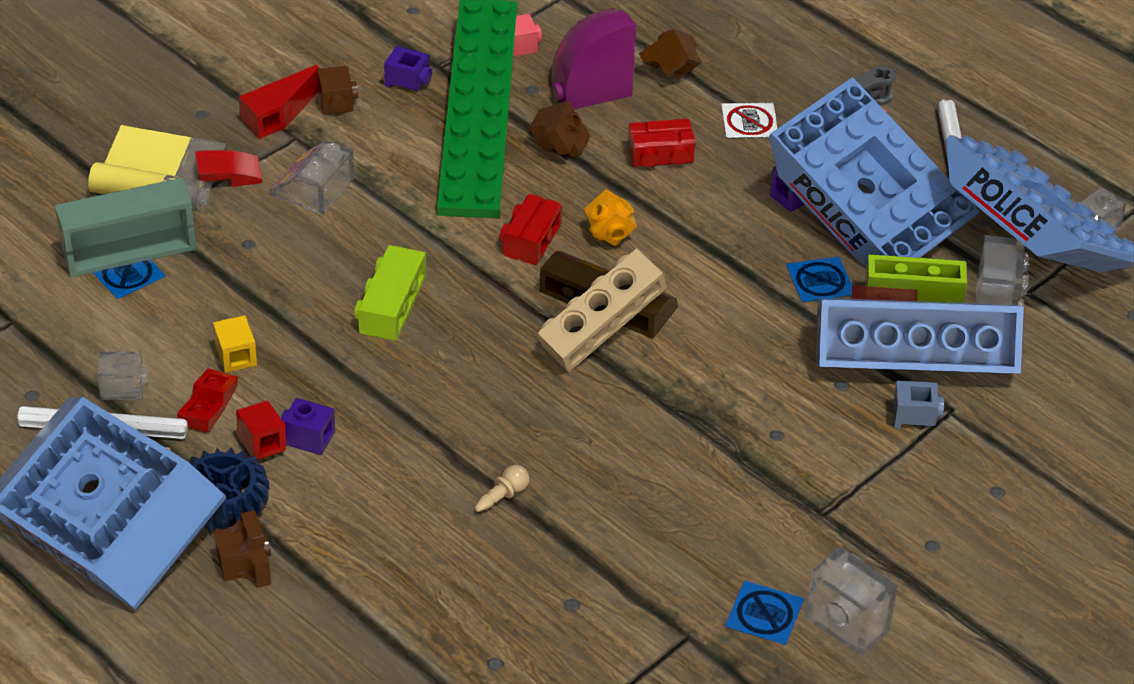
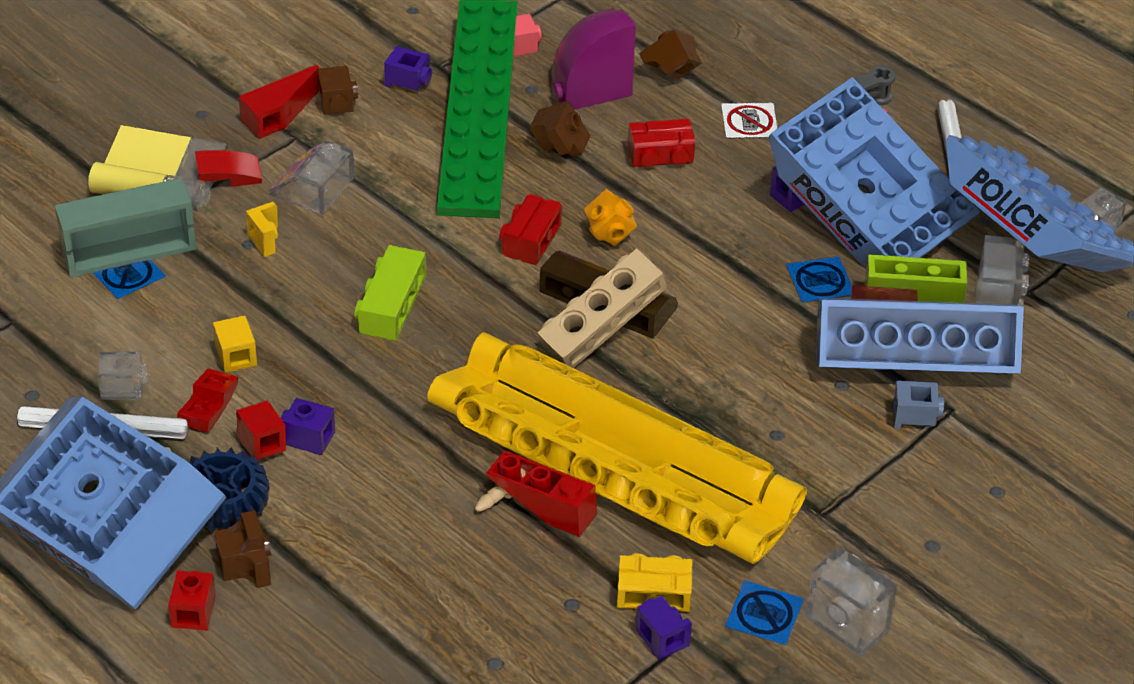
none -> red brick [168,570,216,631]
none -> yellow bracket [246,202,278,257]
none -> yellow panel [427,332,807,564]
none -> red slope [486,450,597,537]
none -> yellow brick [617,553,692,612]
none -> dark purple brick [635,595,692,660]

